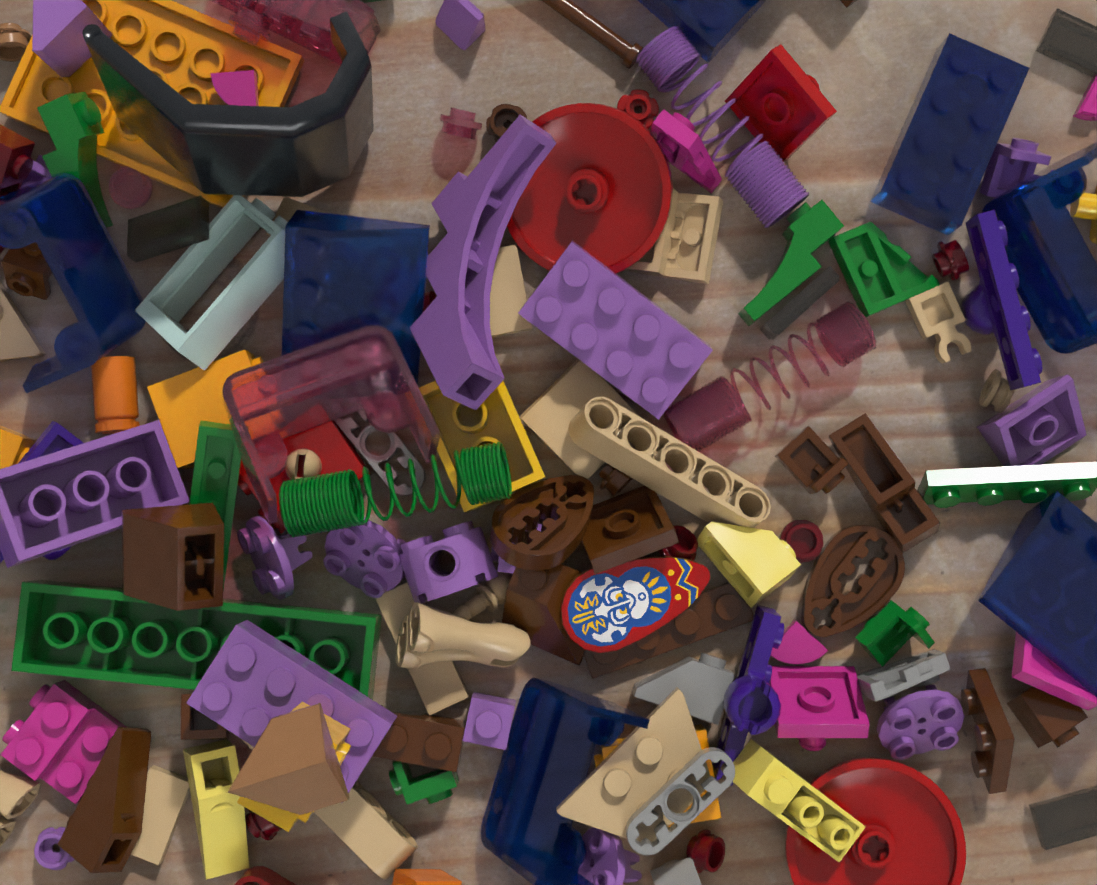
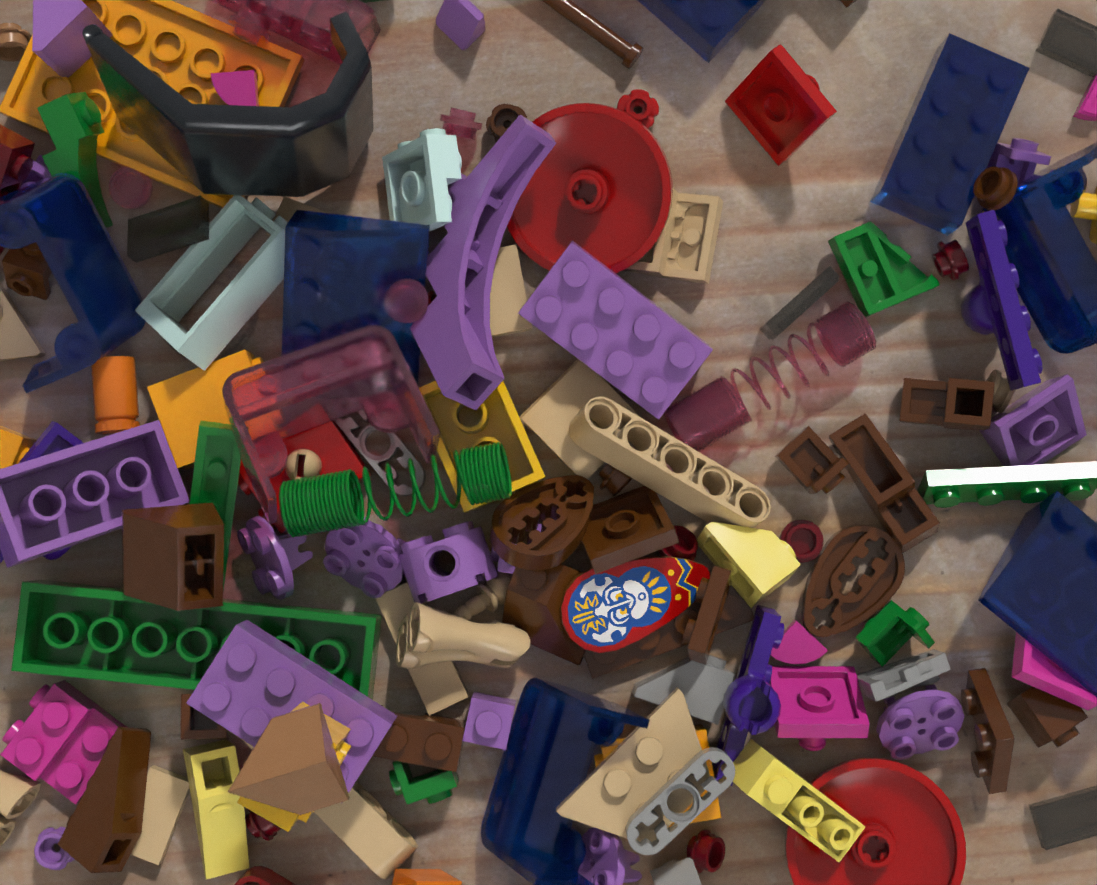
medium lavender piece [636,26,809,228] -> none
dark pink wing [651,109,722,194] -> none
green slope [738,200,844,326] -> none
tan plate [905,282,971,364] -> none
none -> light aqua plate [382,128,462,242]
none -> clear pink plate [384,279,428,323]
none -> reddish brown plate [682,566,732,665]
none -> reddish brown brick [899,378,995,430]
none -> reddish brown plate [973,167,1018,211]

